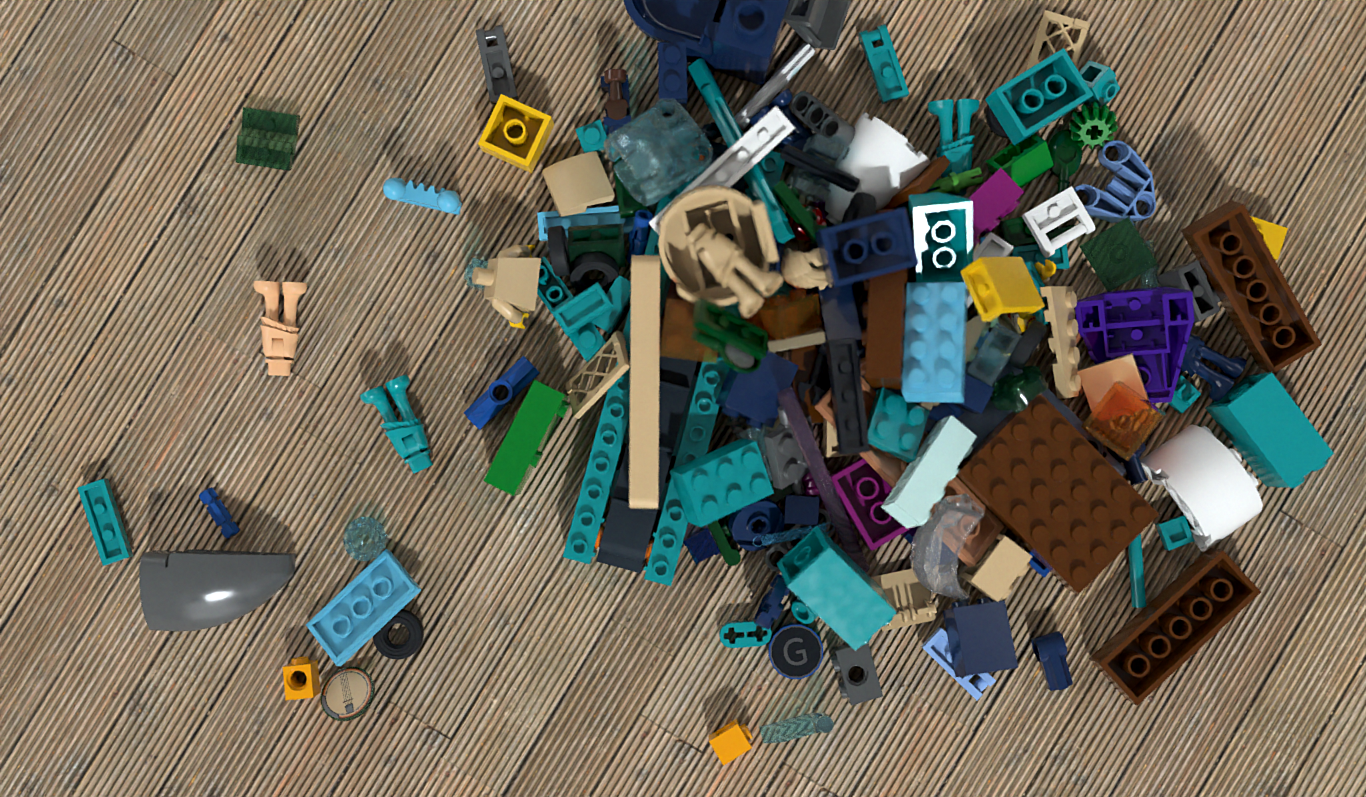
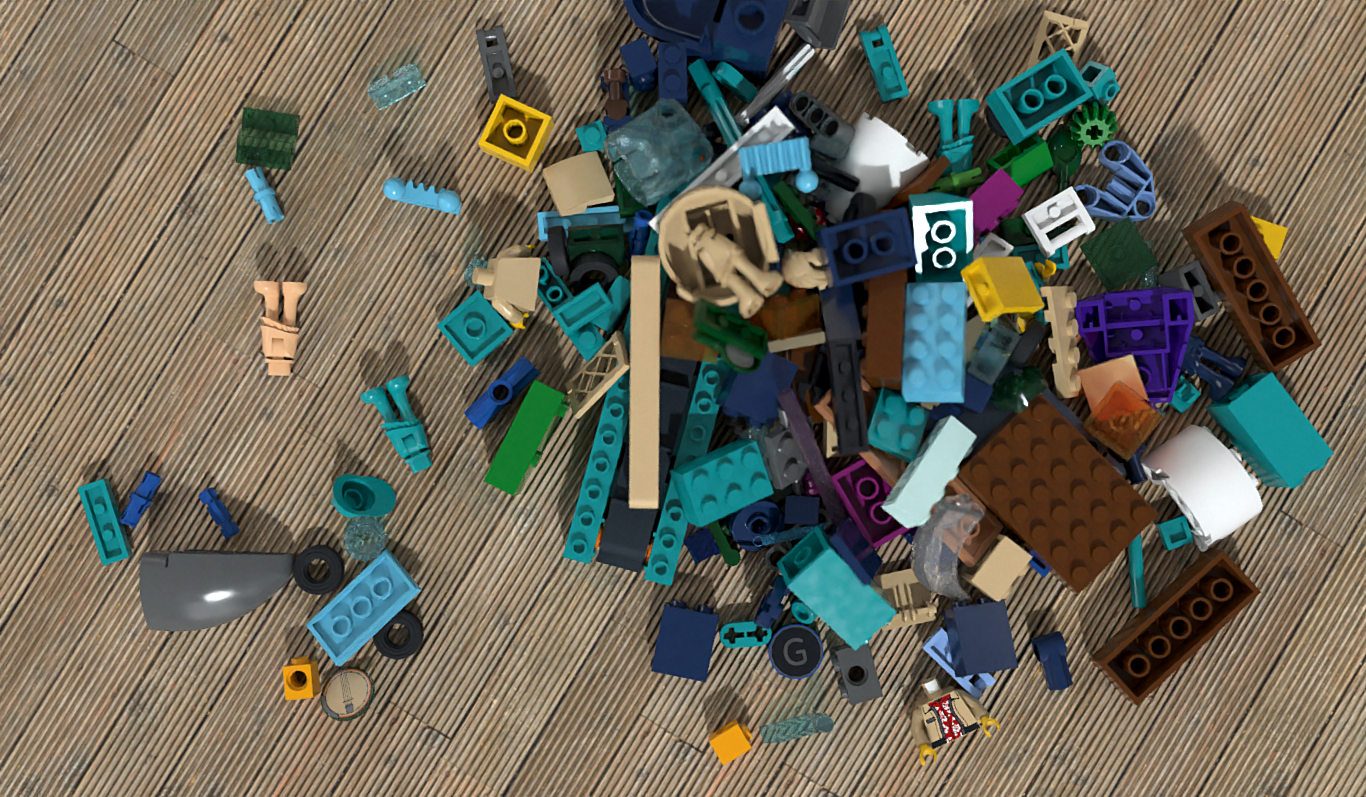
none -> blue pin [119,471,163,528]
none -> medium azure pin [245,167,285,224]
none -> black tyre [293,545,345,595]
none -> teal piece [331,474,396,518]
none -> clear light blue hinge [367,63,427,111]
none -> teal plate [436,290,515,368]
none -> dark blue brick [619,36,659,93]
none -> dark blue brick [651,599,719,682]
none -> teal beam [712,61,759,104]
none -> medium azure gear [738,137,818,202]
none -> dark blue tile [830,516,883,586]
none -> torso [911,677,1001,766]

